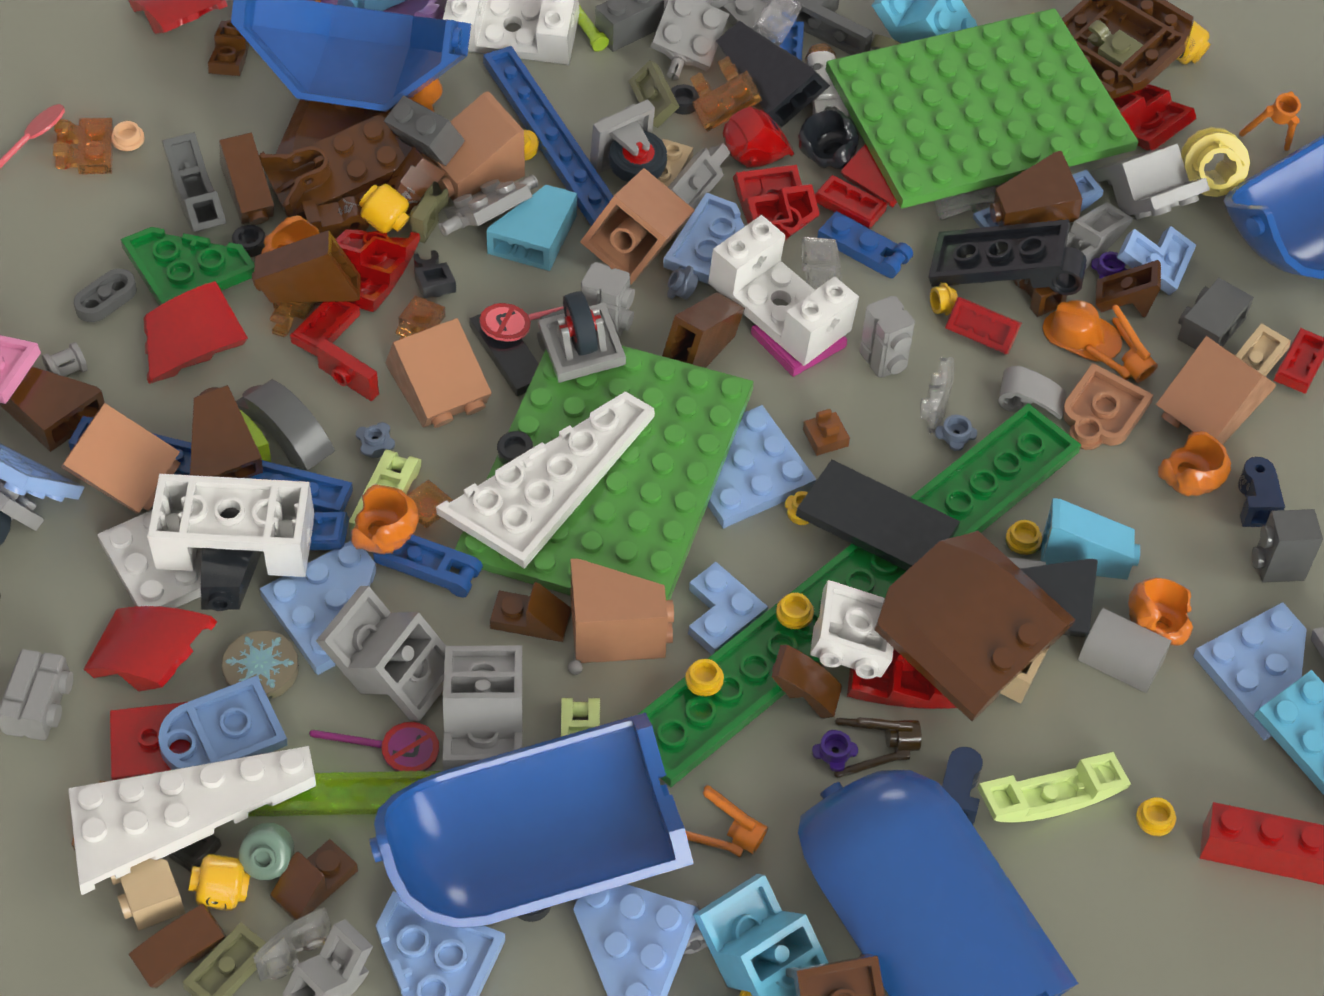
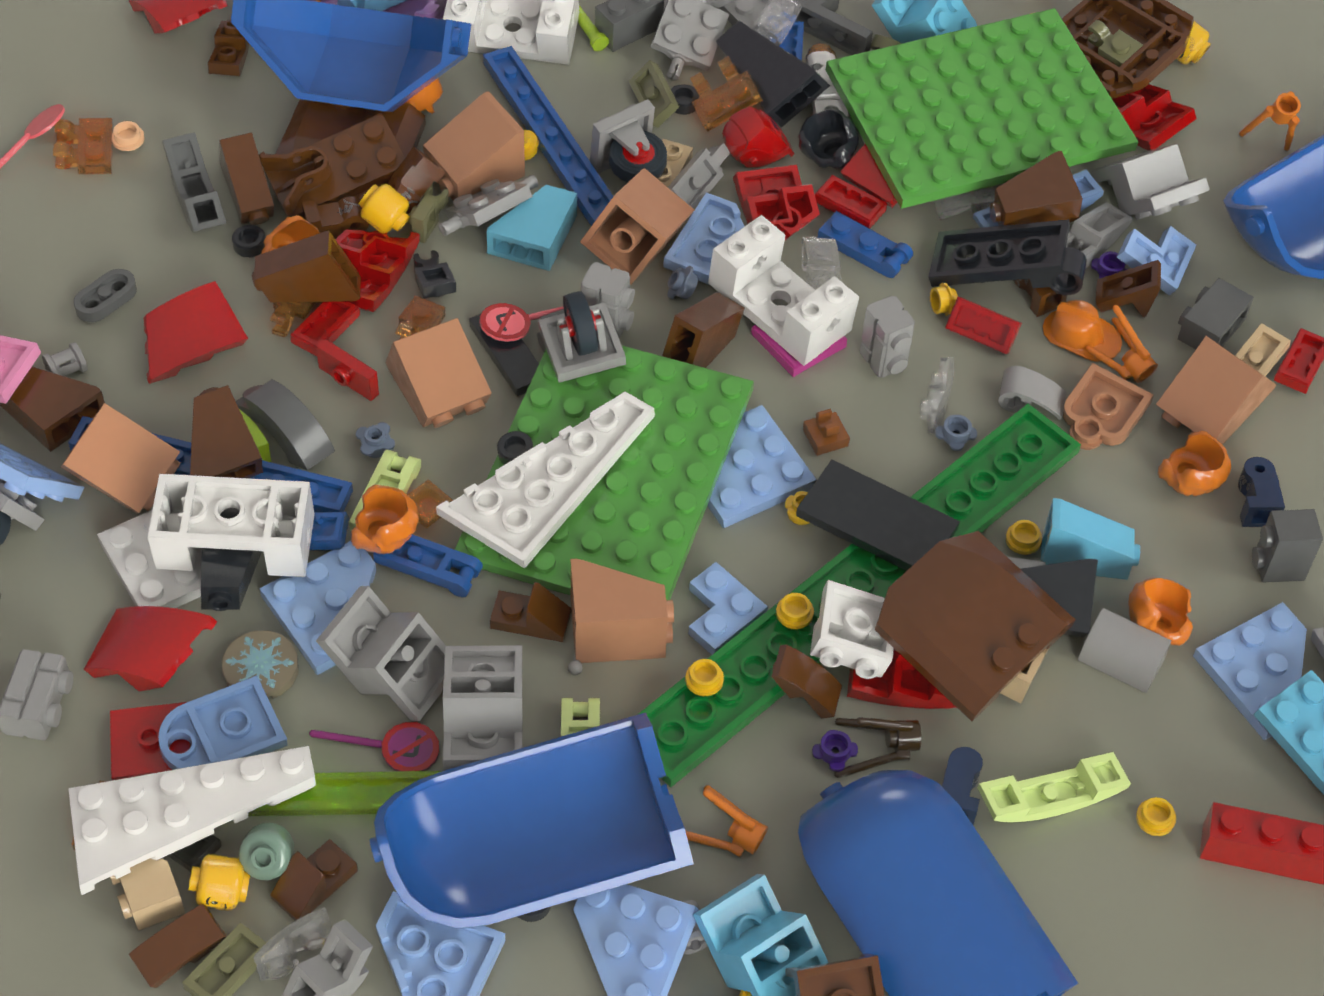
green plate [121,227,255,306] -> none
dark grey brick [384,95,465,166] -> none
light yellow piece [1181,127,1250,197] -> none

